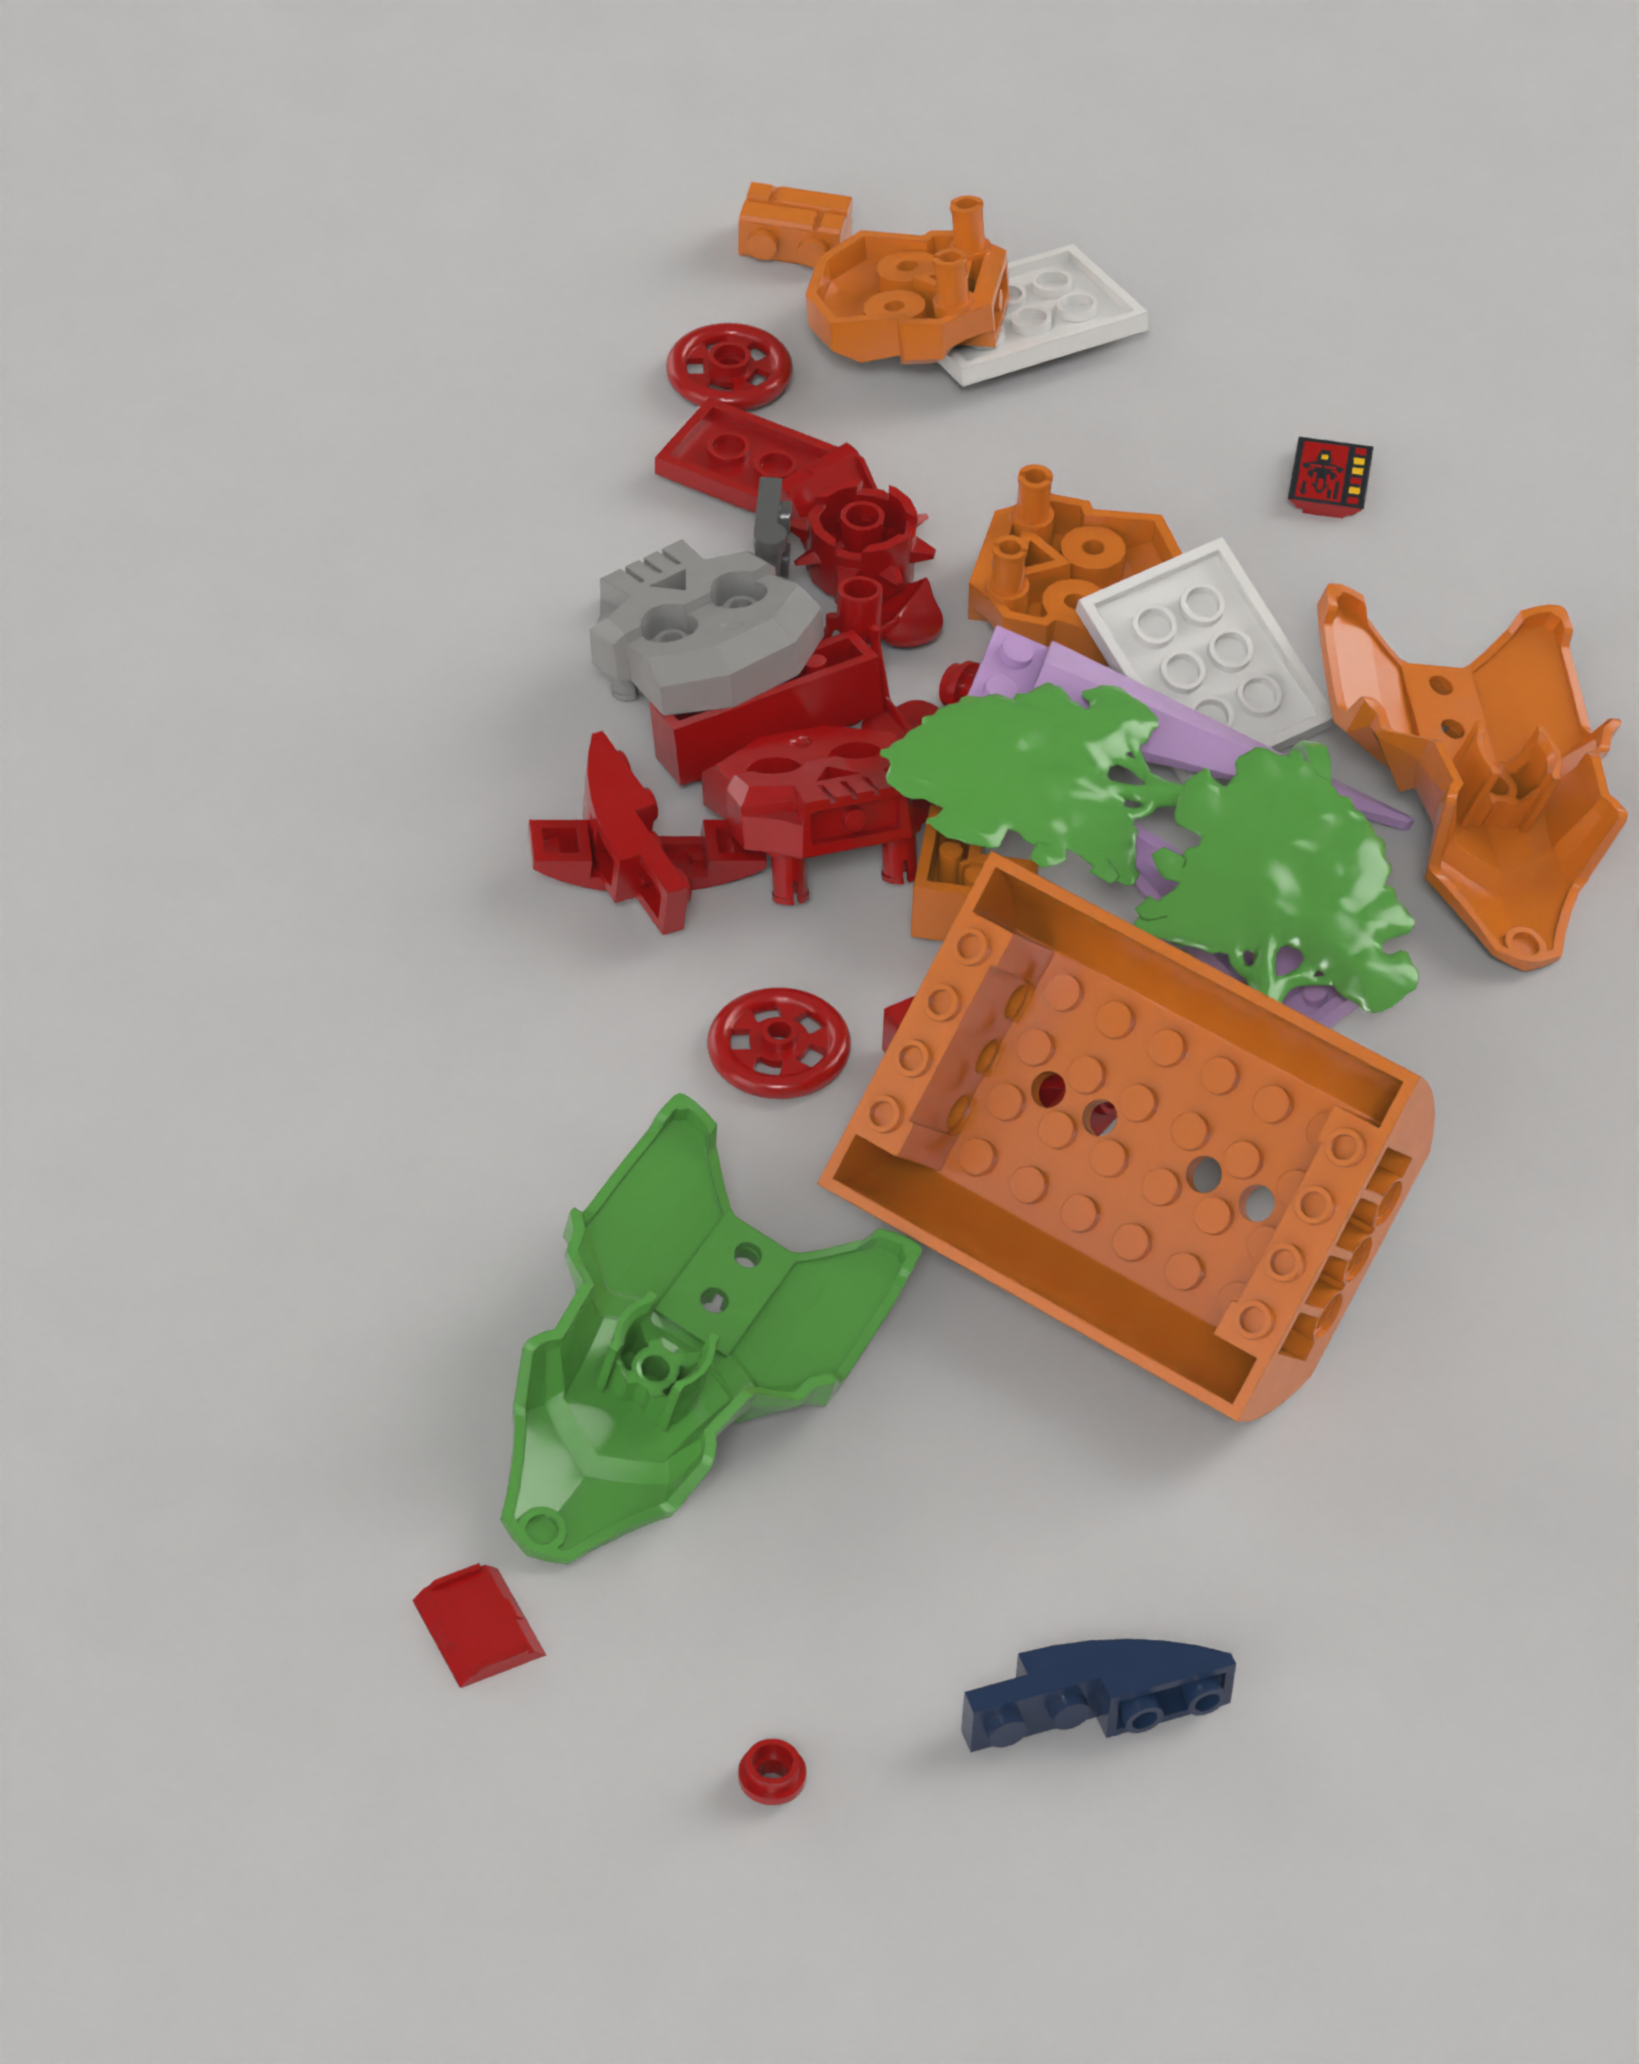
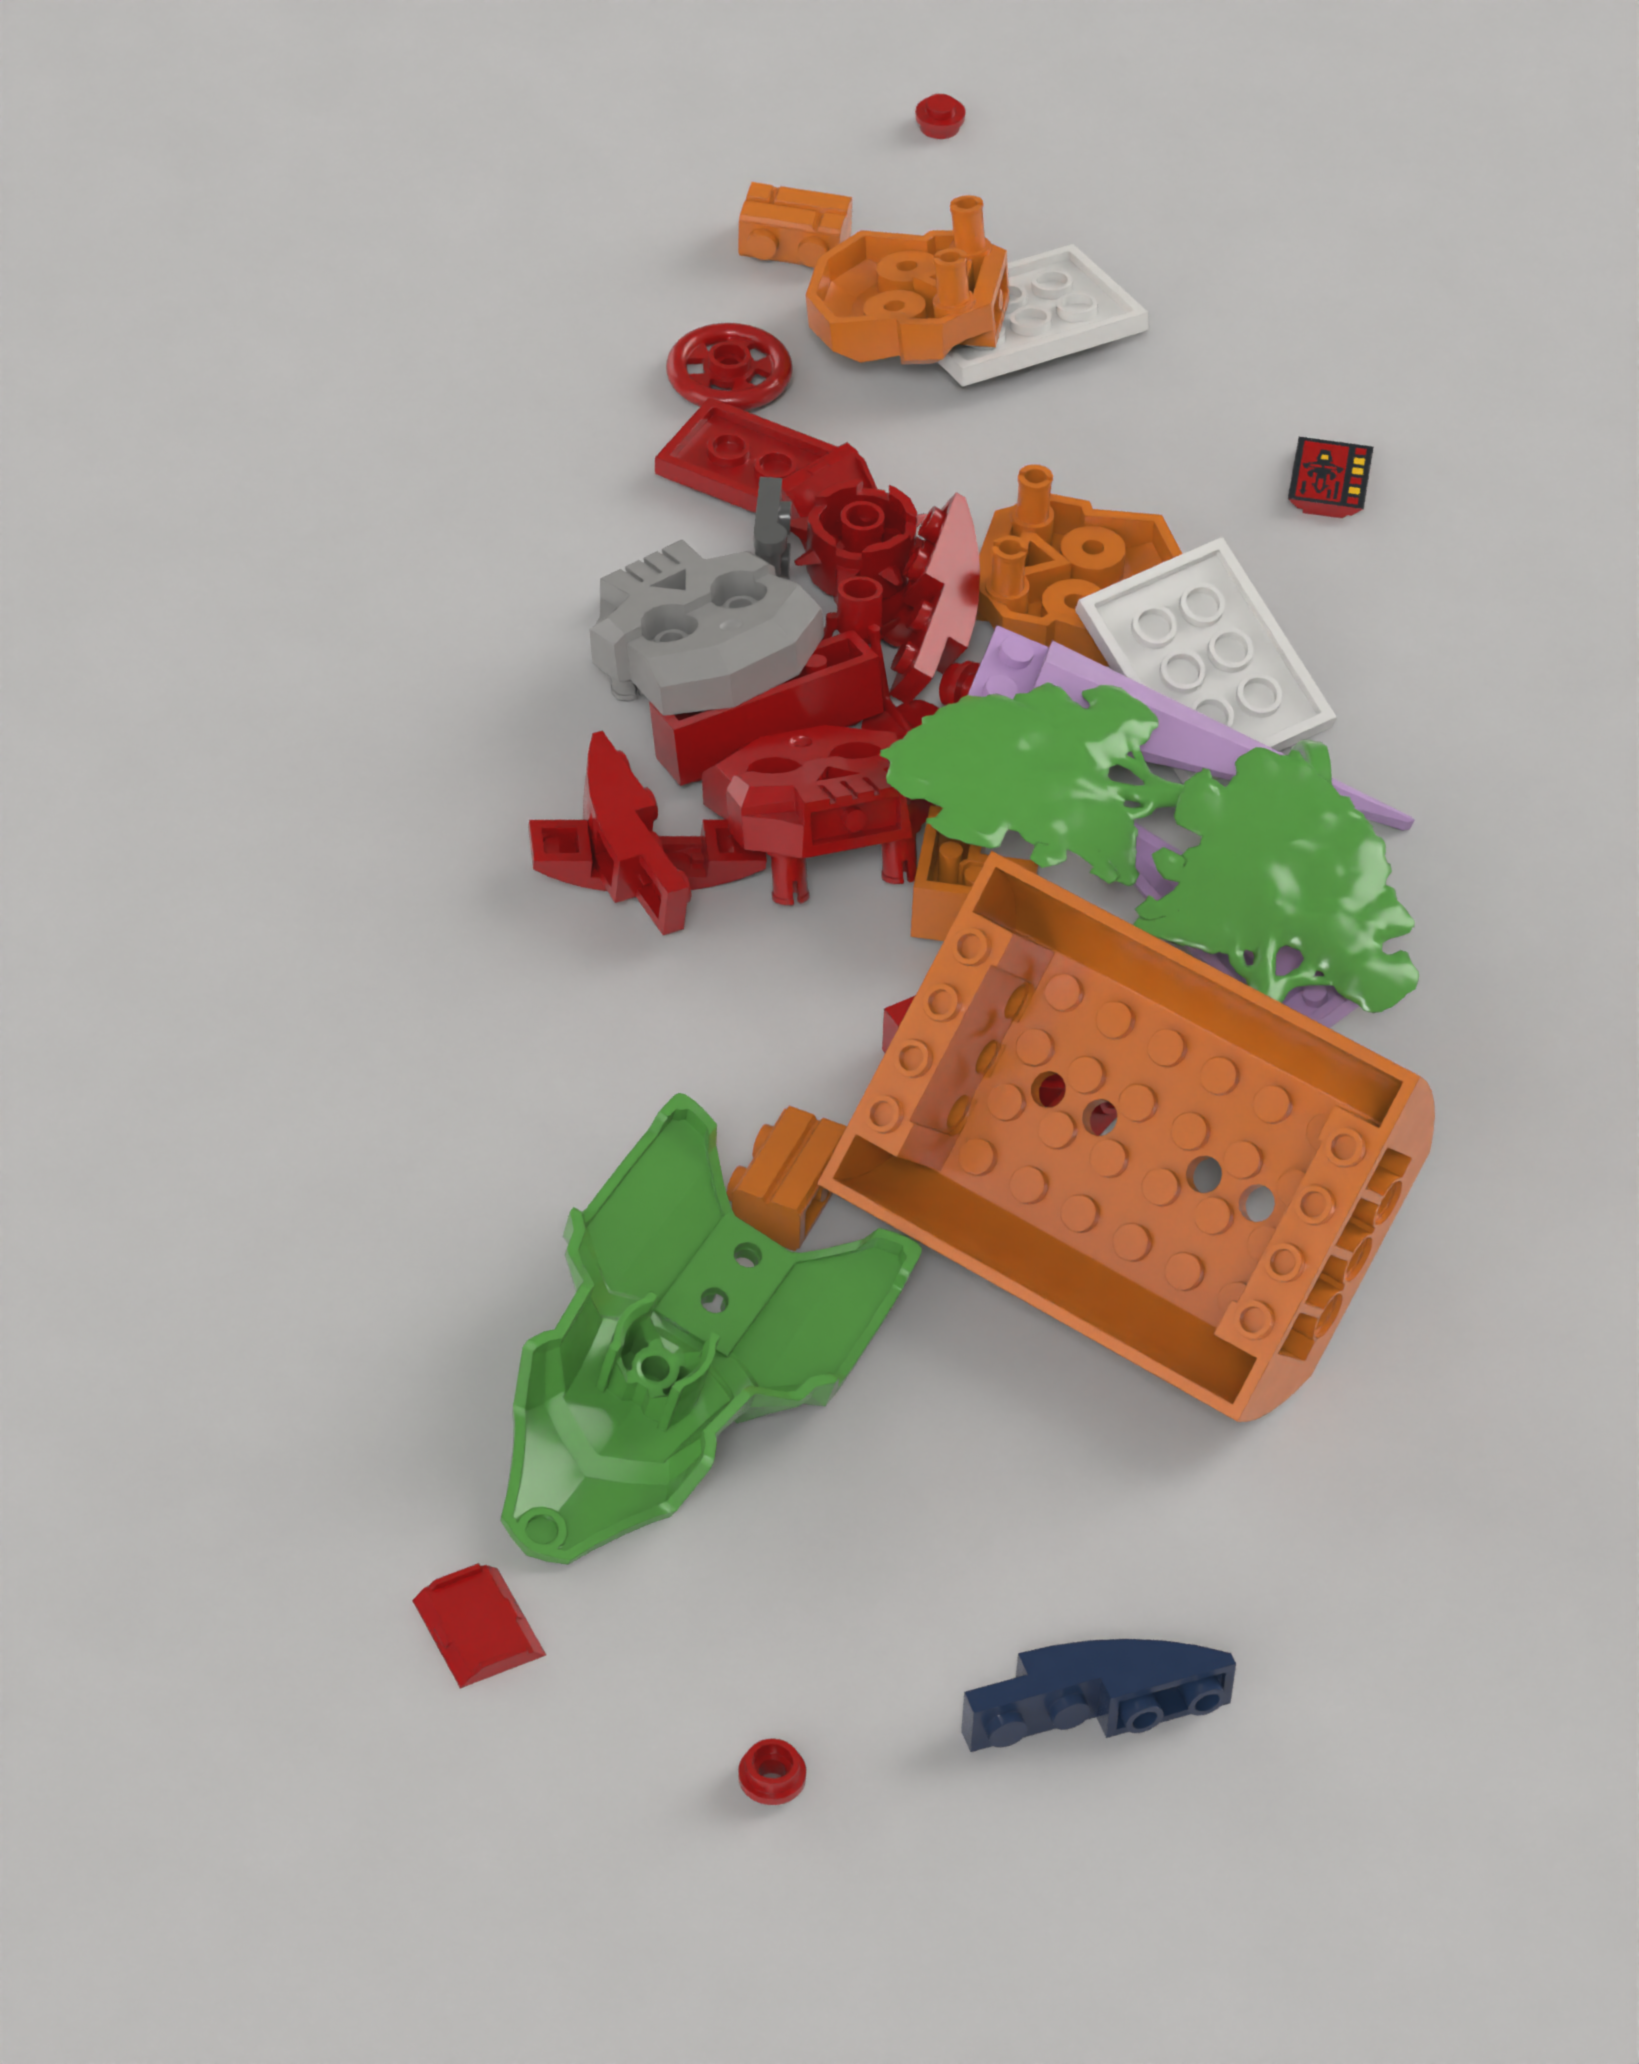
red plate [707,987,851,1099] -> none
orange piece [1317,583,1628,972] -> none
none -> orange brick [726,1106,847,1251]
none -> slope [889,492,980,705]
none -> red plate [915,94,966,139]

